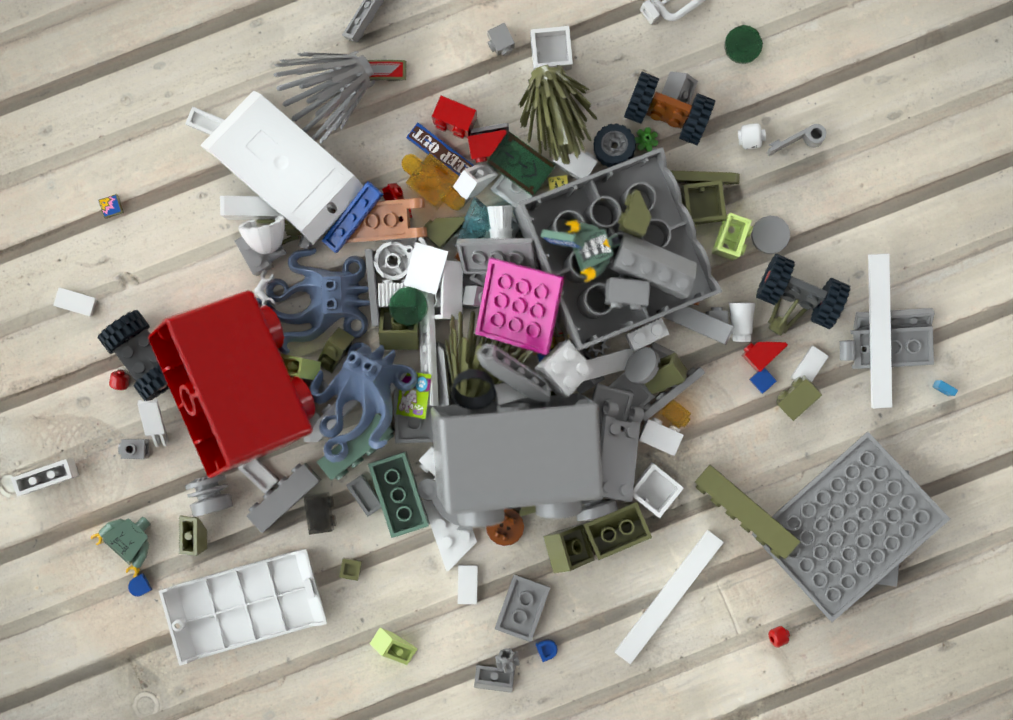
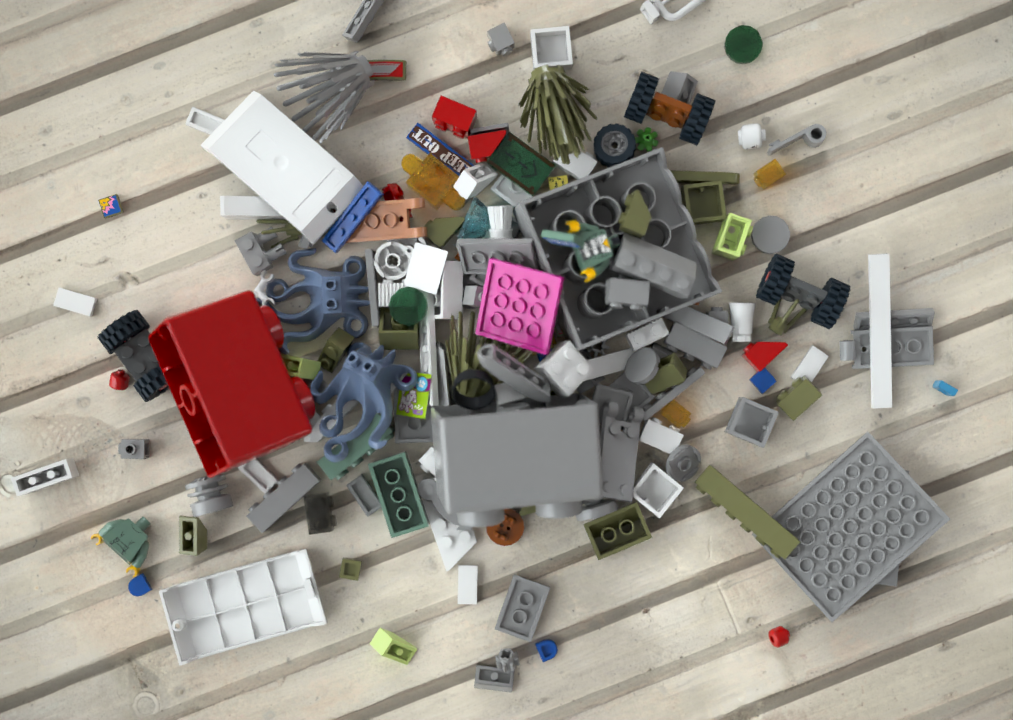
white arm [138,398,168,447] -> none
white hair [238,216,285,254] -> none
olive slope [543,523,595,573] -> none
white tile [615,530,724,664] -> none
none -> light grey brick [663,322,727,370]
none -> light grey tile [666,444,701,482]
none -> light grey piece [725,397,779,448]
none -> clear yellow brick [753,158,786,190]

